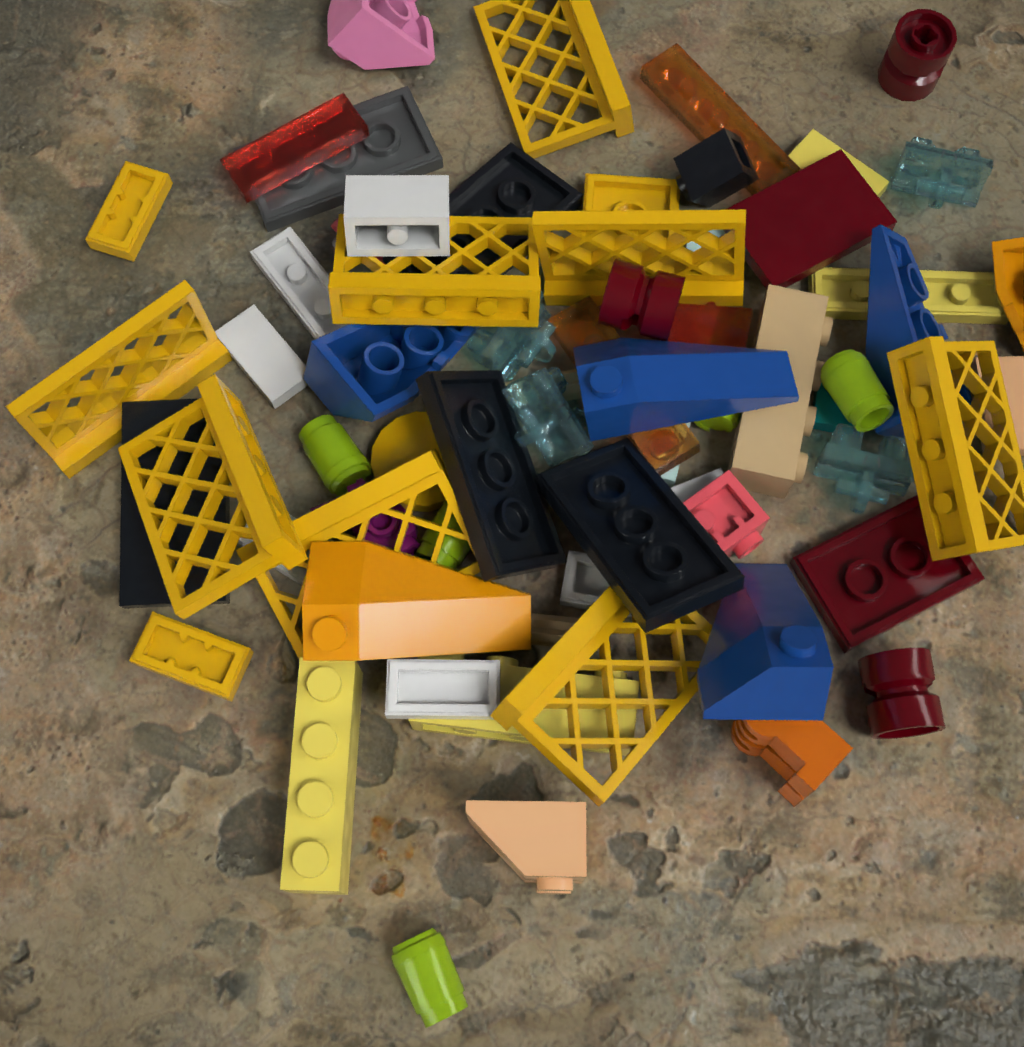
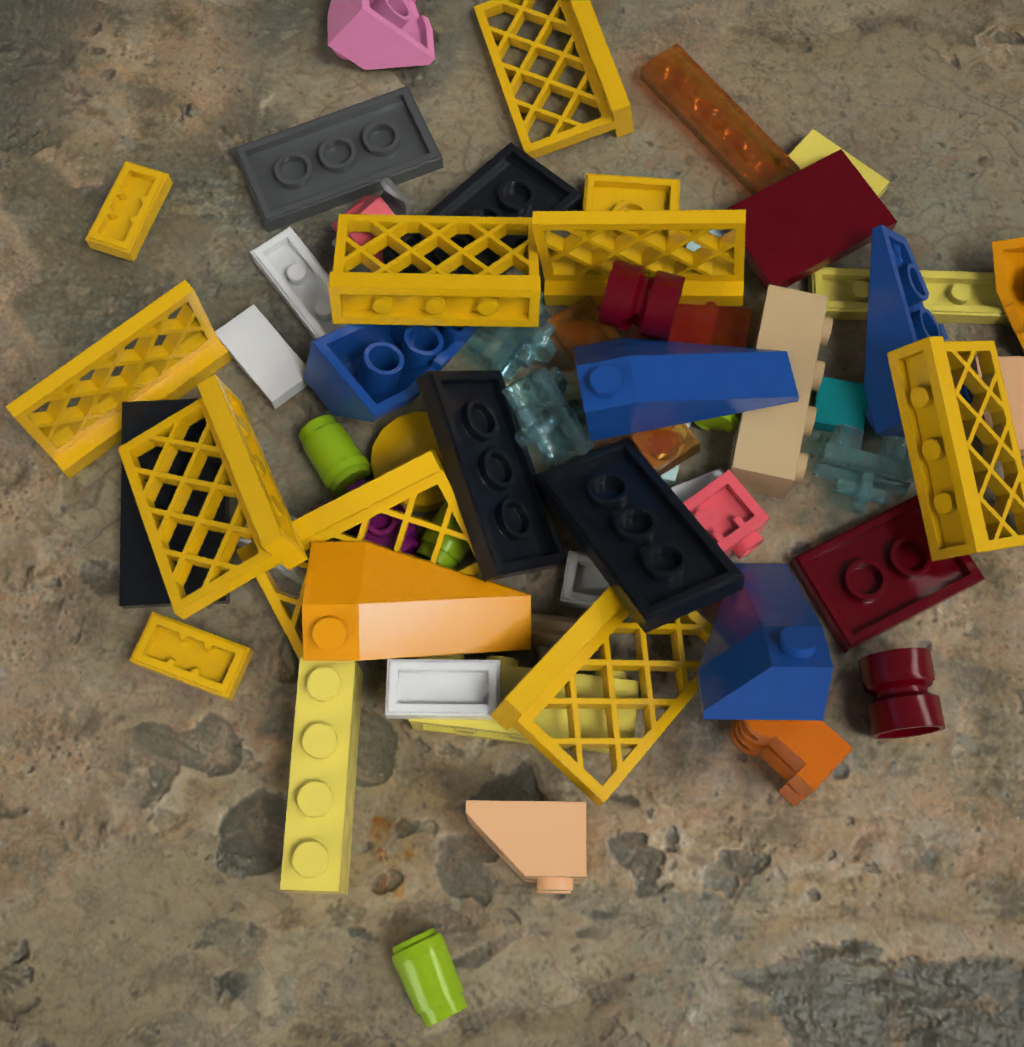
clear red tile [220,93,370,203] -> none
white brick [343,175,450,257] -> none
black brick [673,128,759,208] -> none
lime piece [820,349,894,432] -> none
dark red wheel [878,9,957,102] -> none
clear light blue hips [890,137,993,209] -> none

